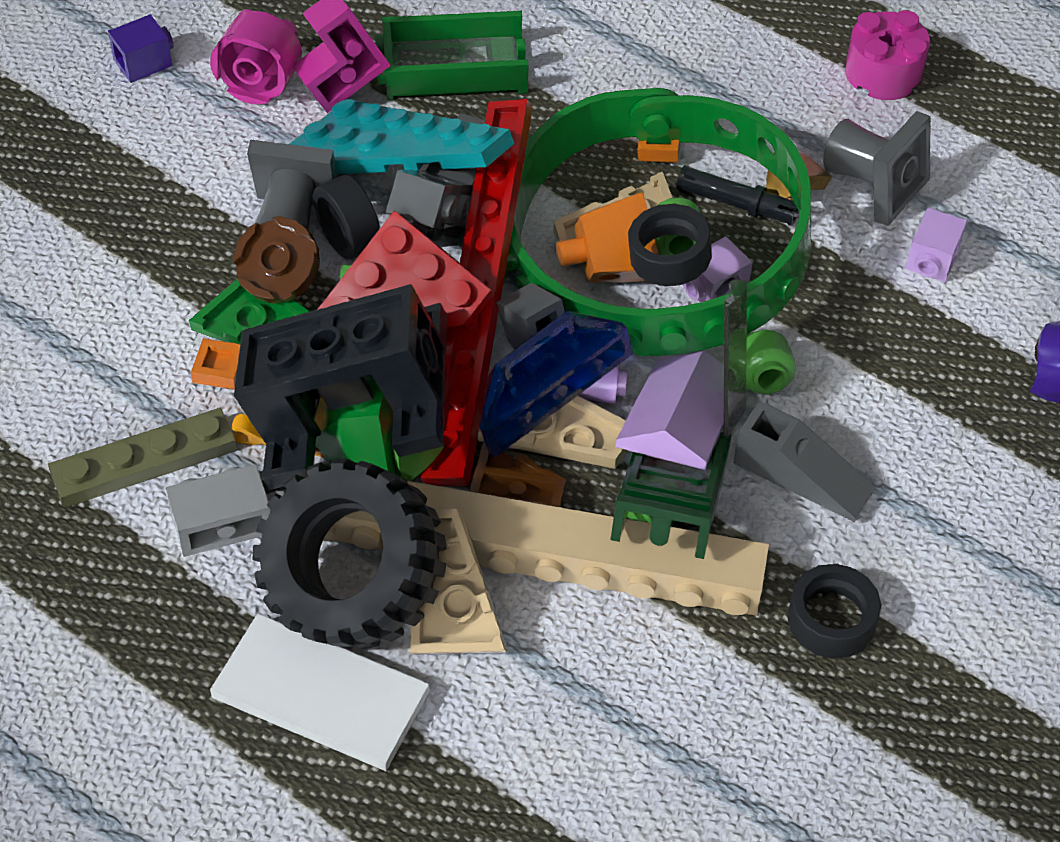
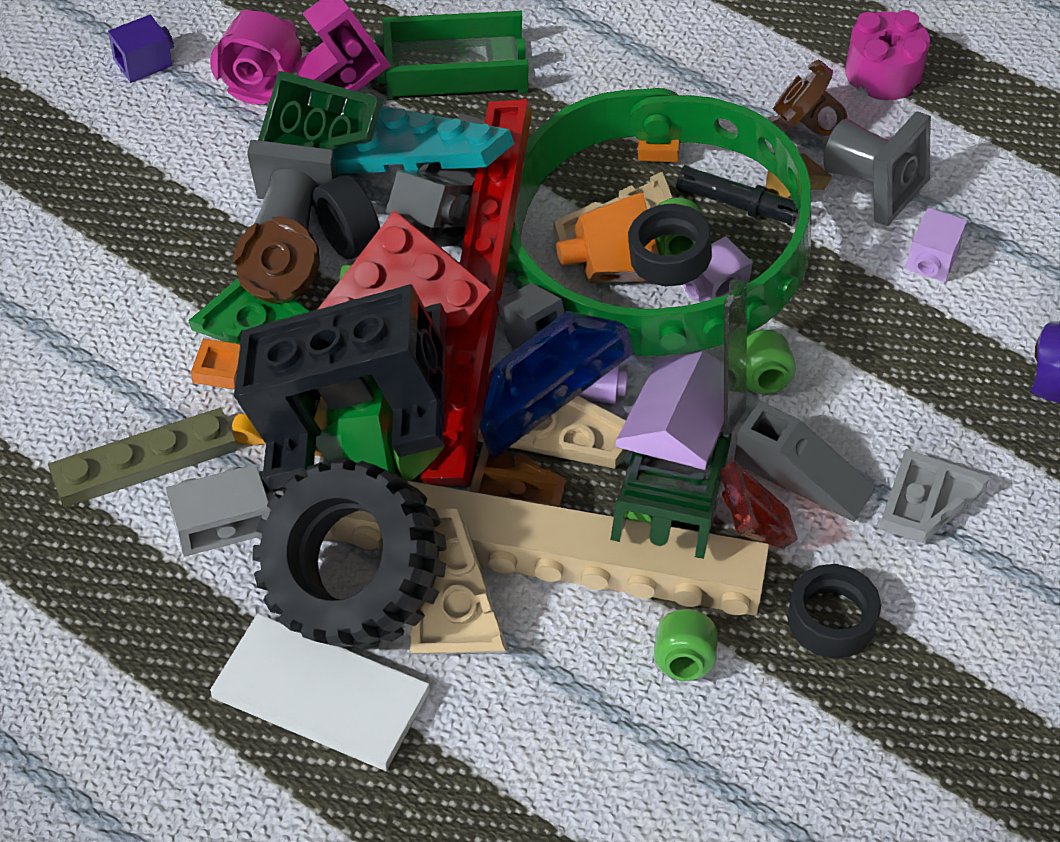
none -> dark green wedge [258,71,384,149]
none -> bright green head [654,609,718,681]
none -> clear red wing [720,460,798,549]
none -> reddish brown tile [768,59,848,136]
none -> light grey wing [879,449,990,543]

